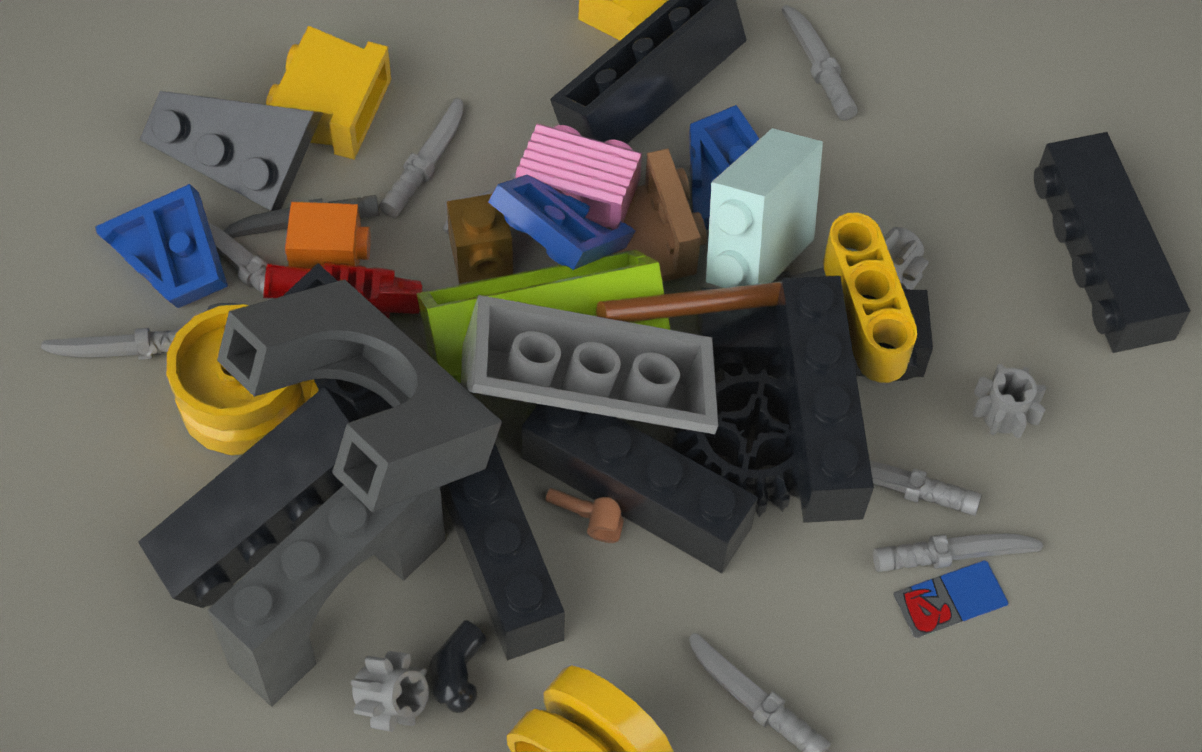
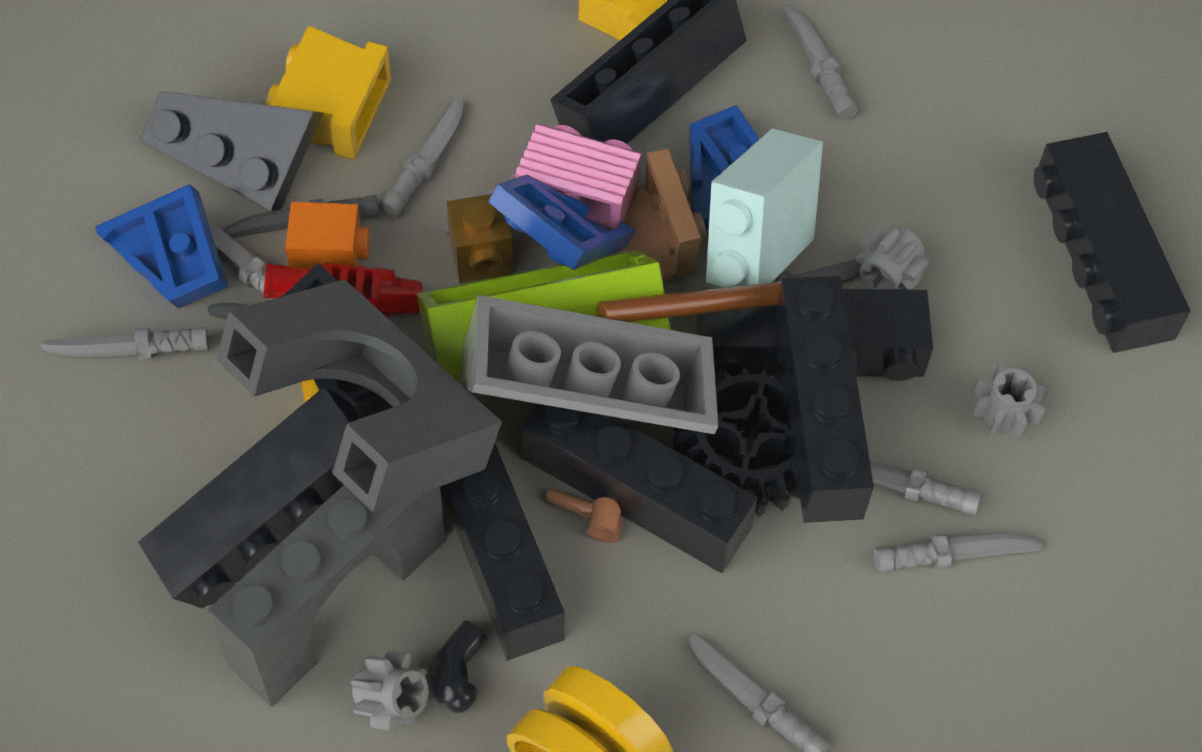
yellow wheel [166,304,305,455] -> none
yellow beam [823,213,917,383] -> none
sticker [893,560,1009,638] -> none

